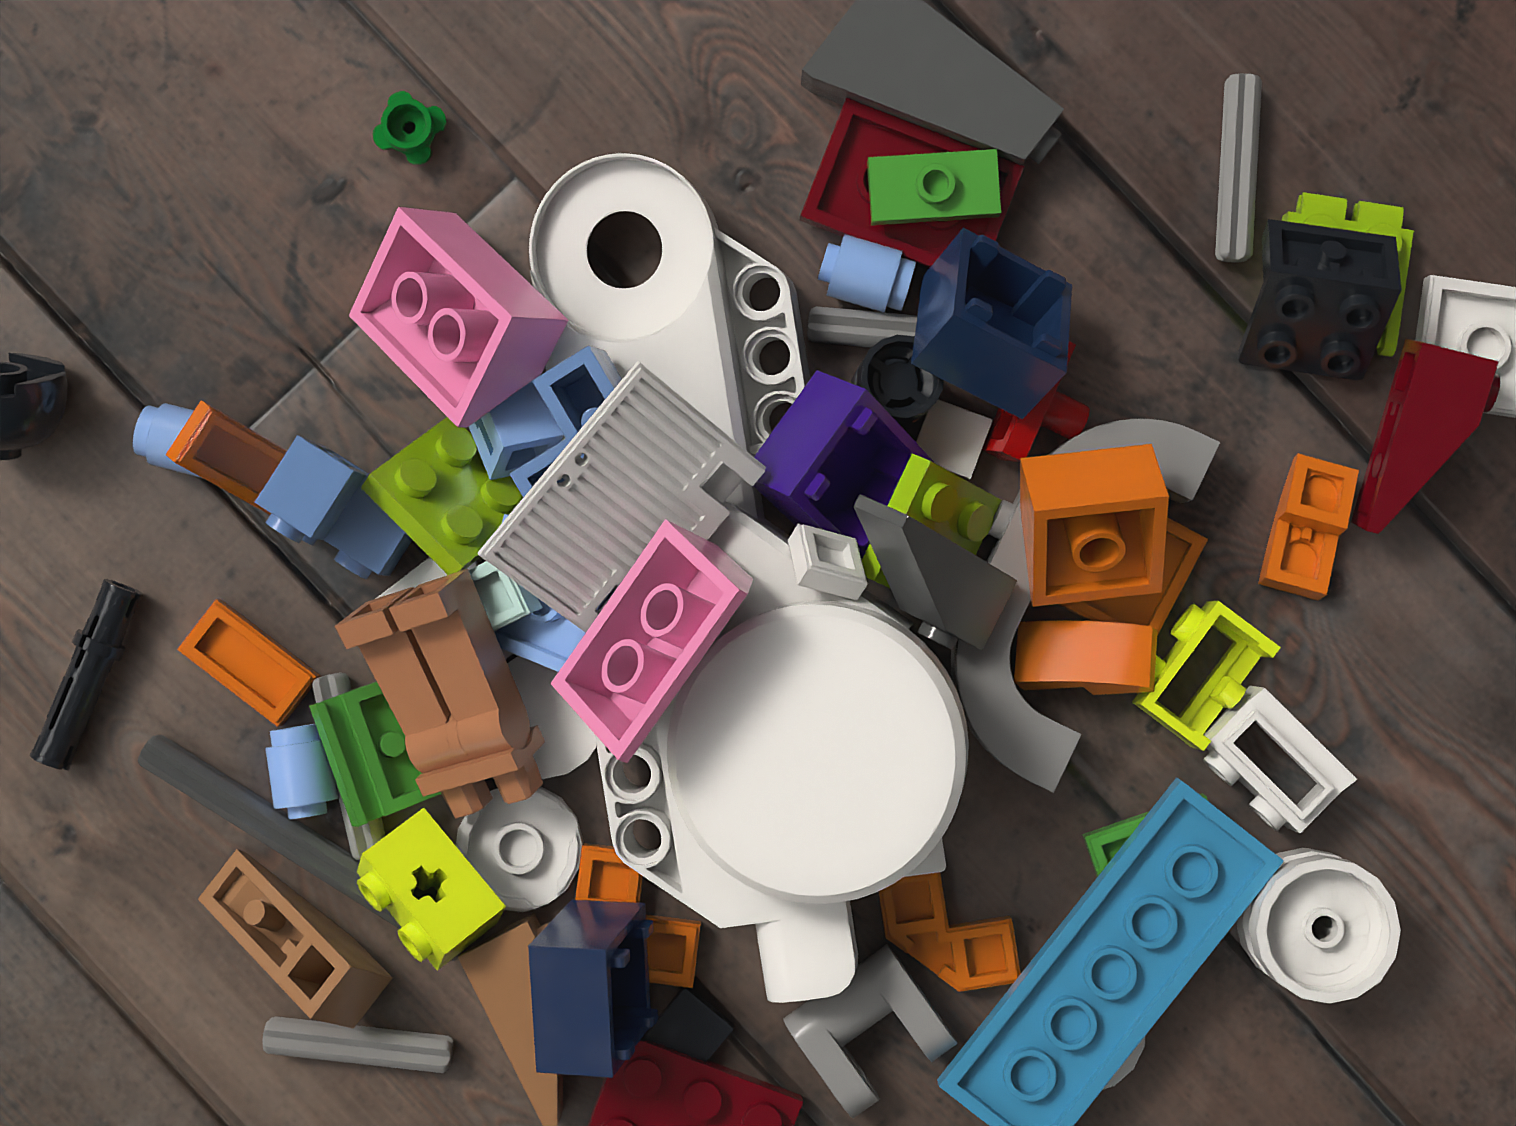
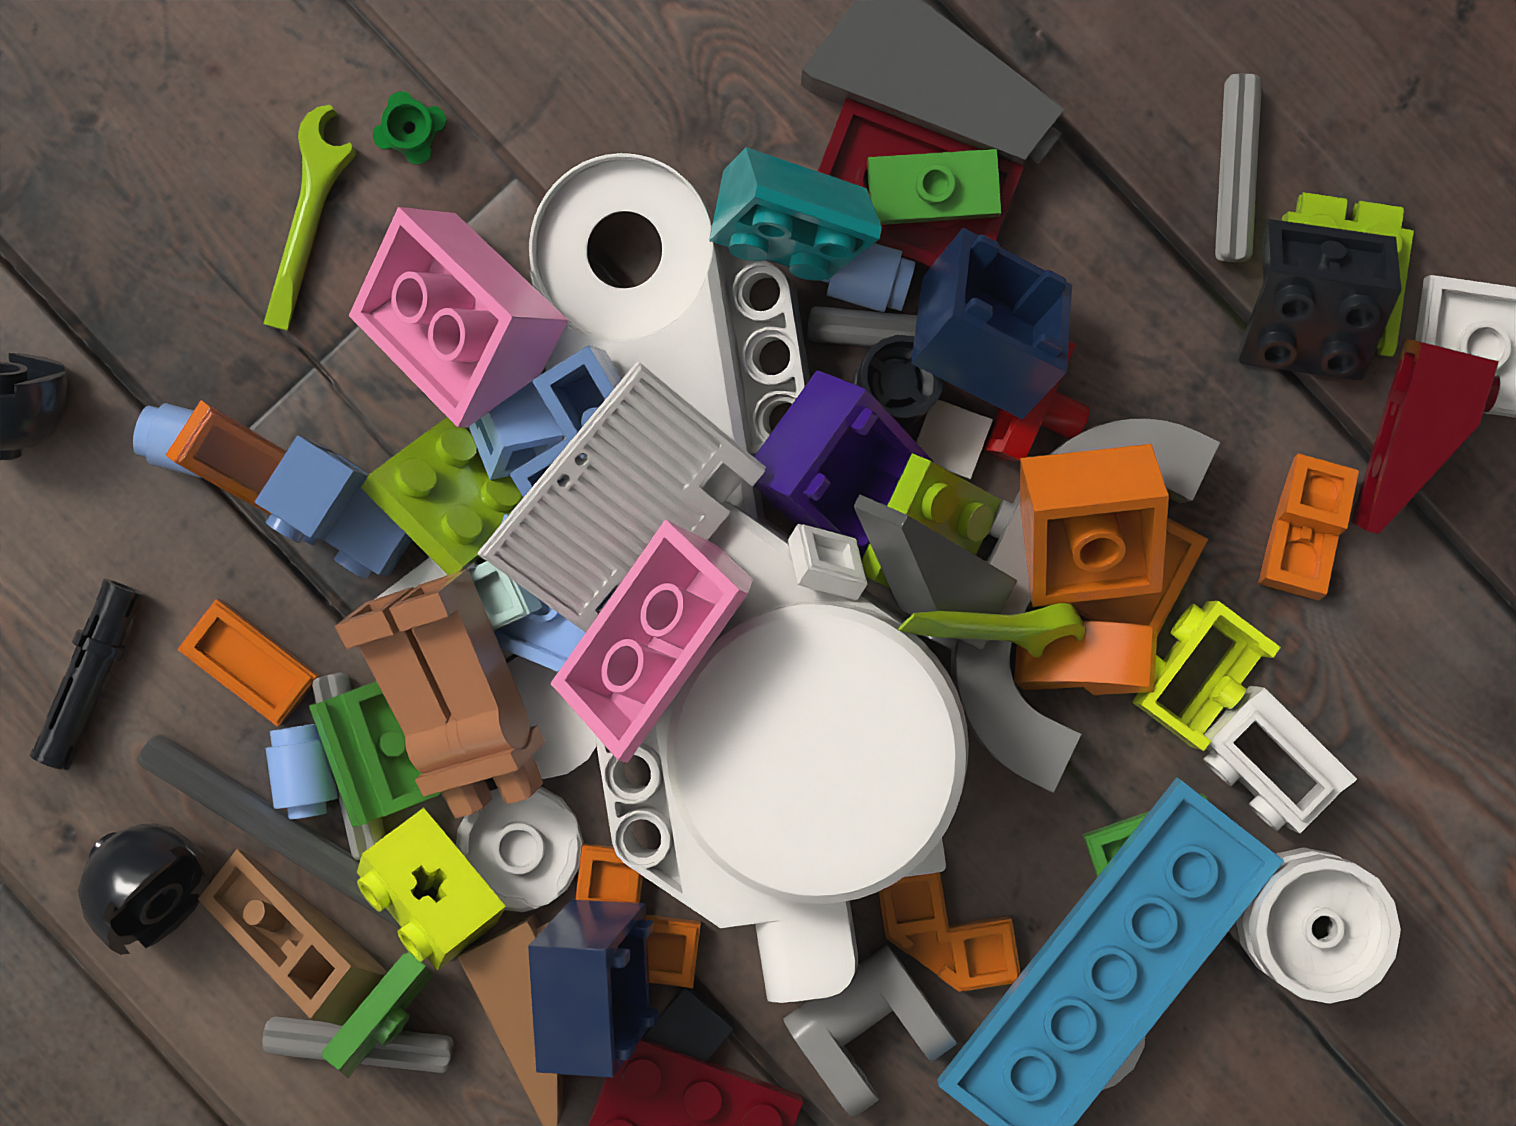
none -> black cylinder [78,823,214,955]
none -> lime piece [264,105,357,331]
none -> bright green plate [322,952,433,1078]
none -> teal slope [709,147,882,281]
none -> lime piece [898,603,1086,657]

